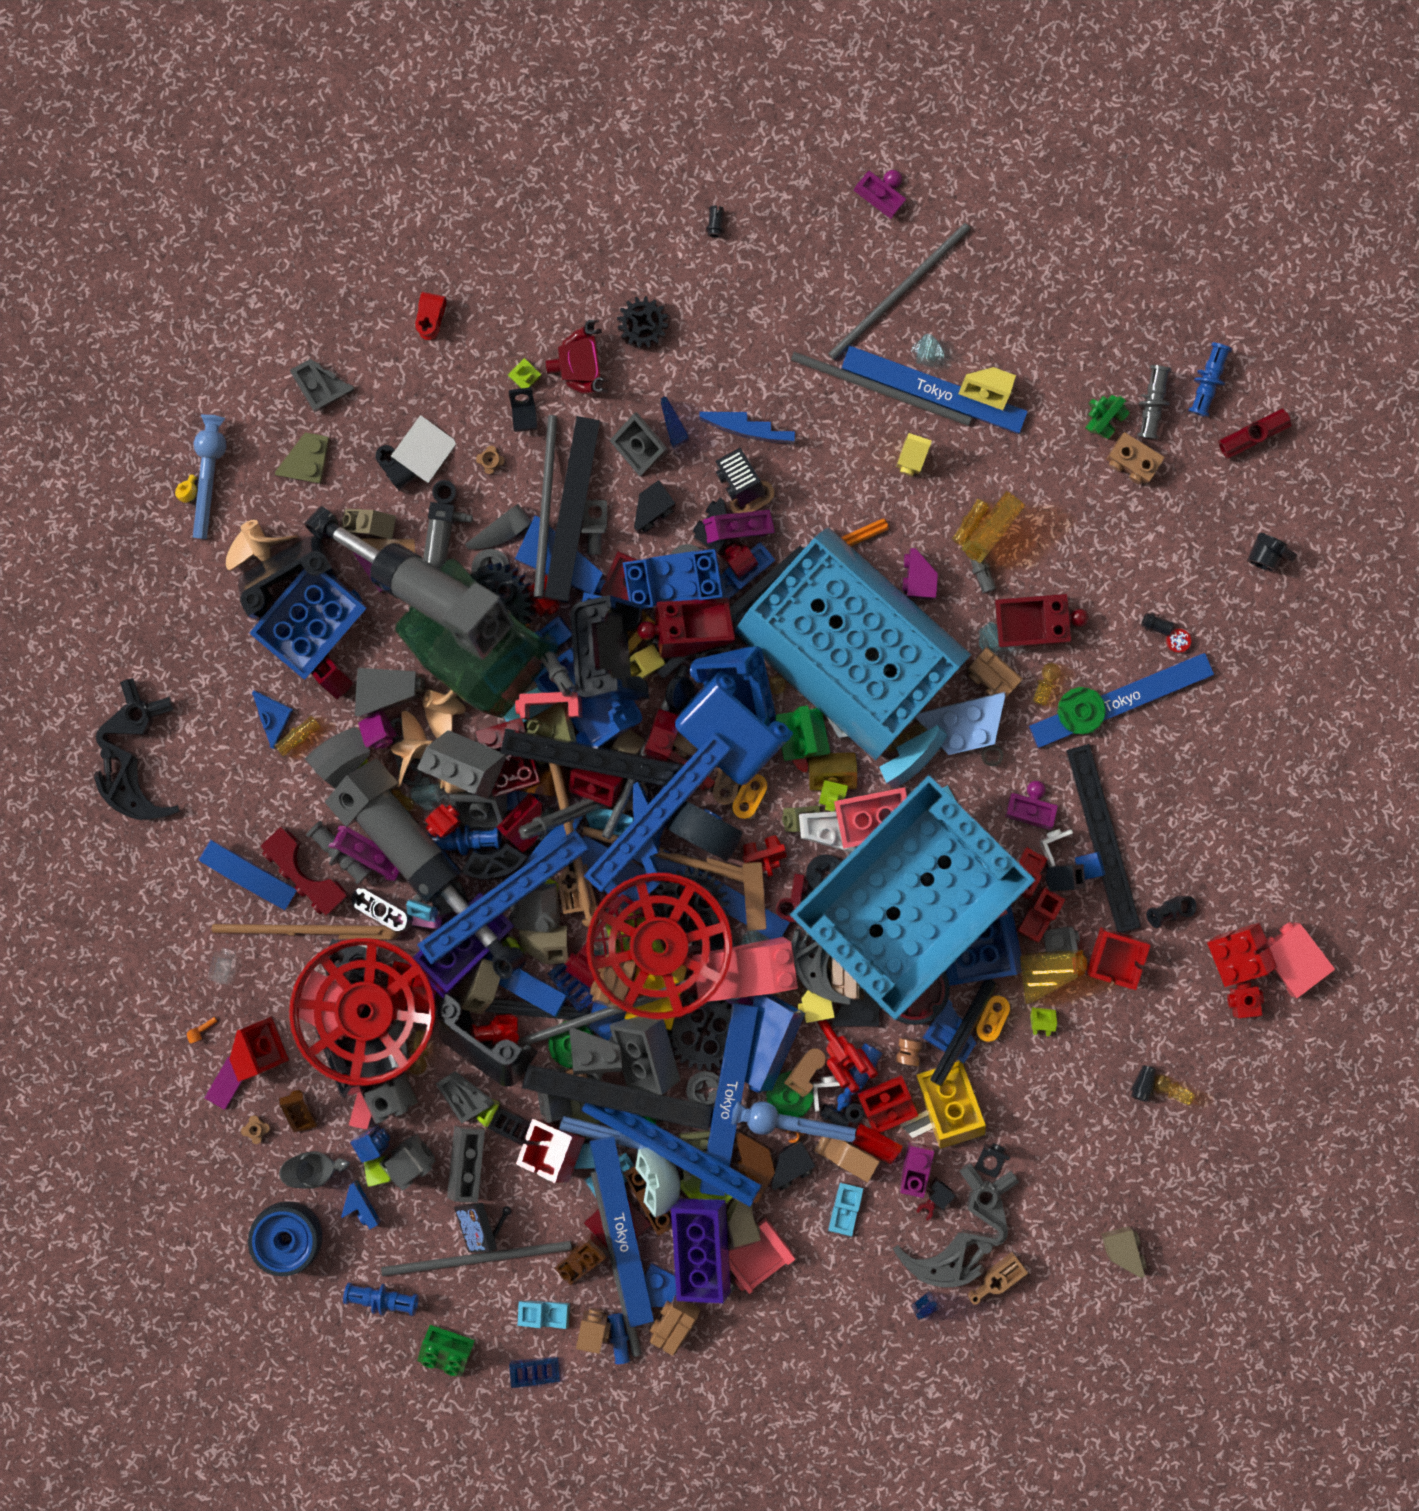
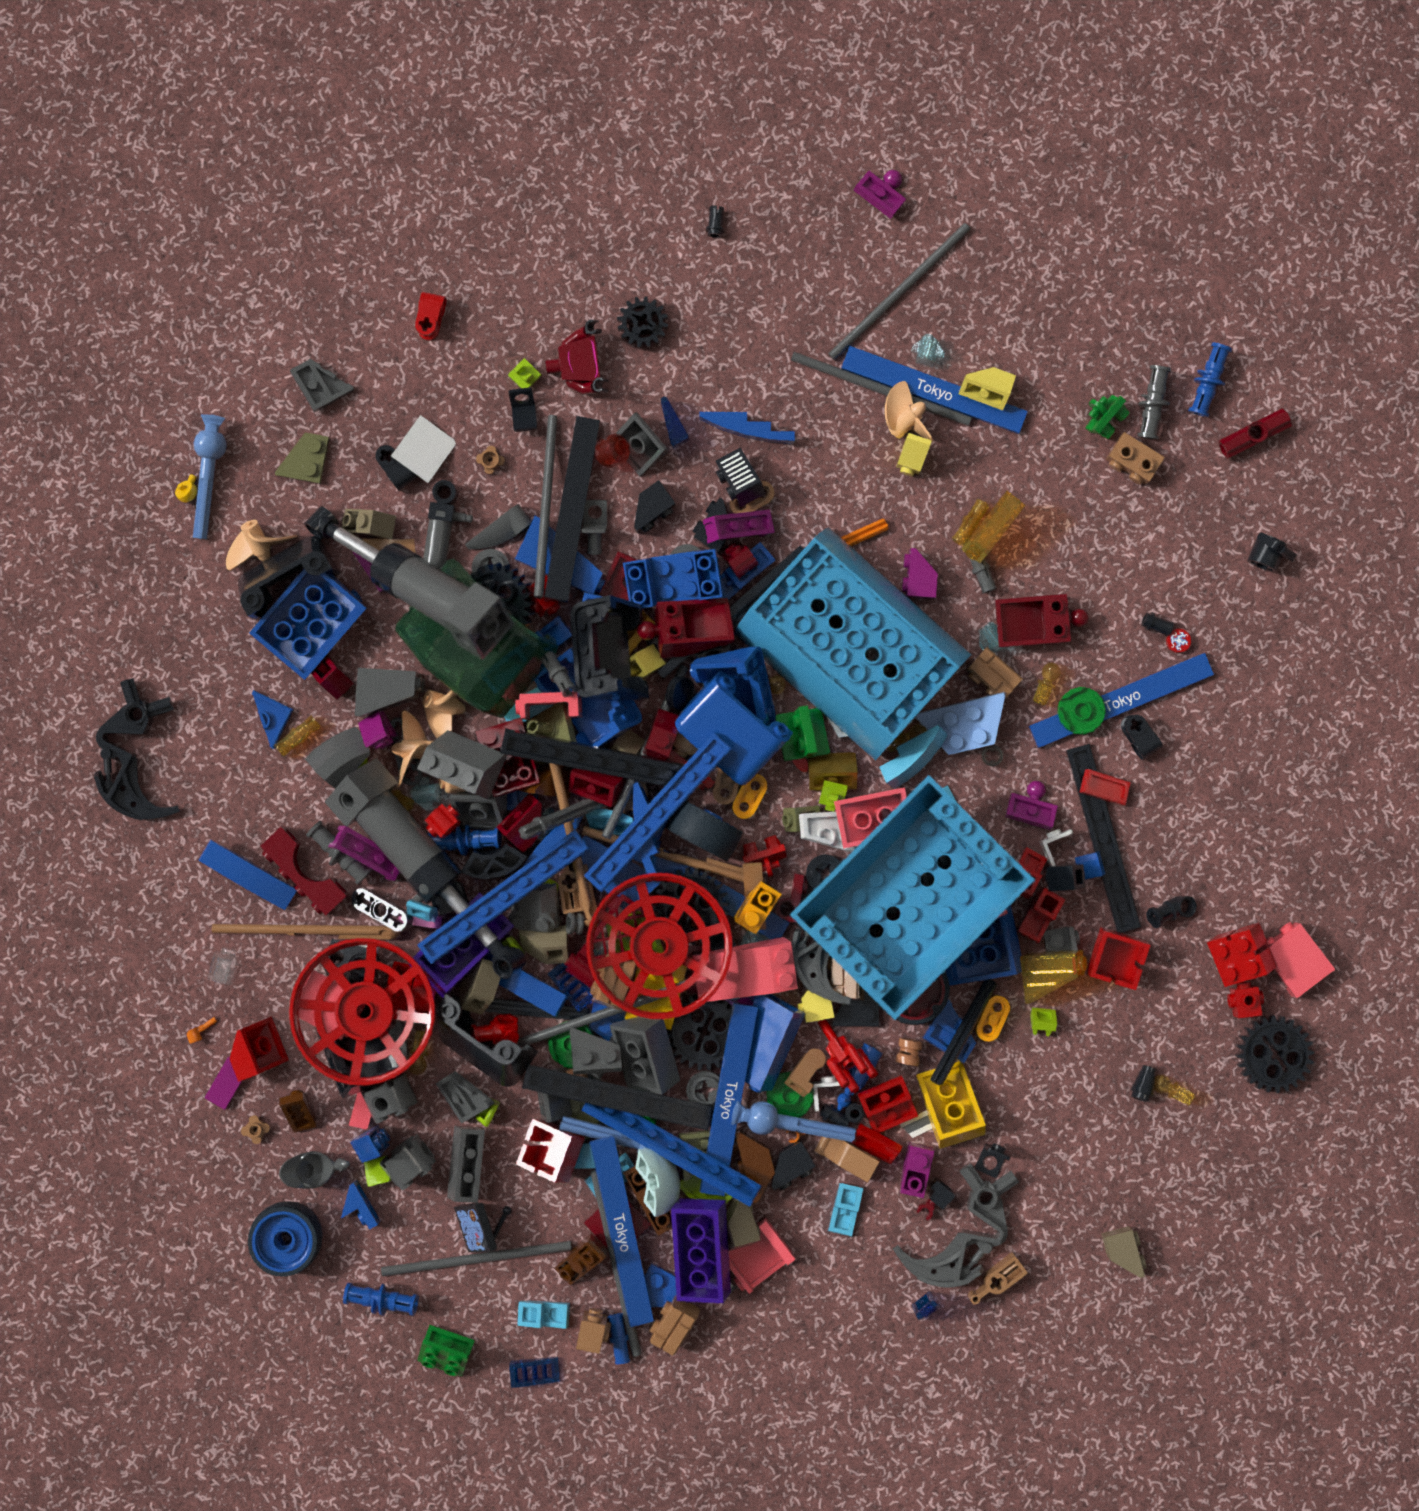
black slope [488,1105,535,1146] -> none
none -> dark grey bush [566,912,584,935]
none -> clear red head [595,433,630,468]
none -> light orange slope [734,881,781,934]
none -> light nougat piece [884,381,934,443]
none -> red tile [1080,769,1131,806]
none -> black piece [1121,715,1163,760]
none -> black gear [1235,1015,1315,1093]

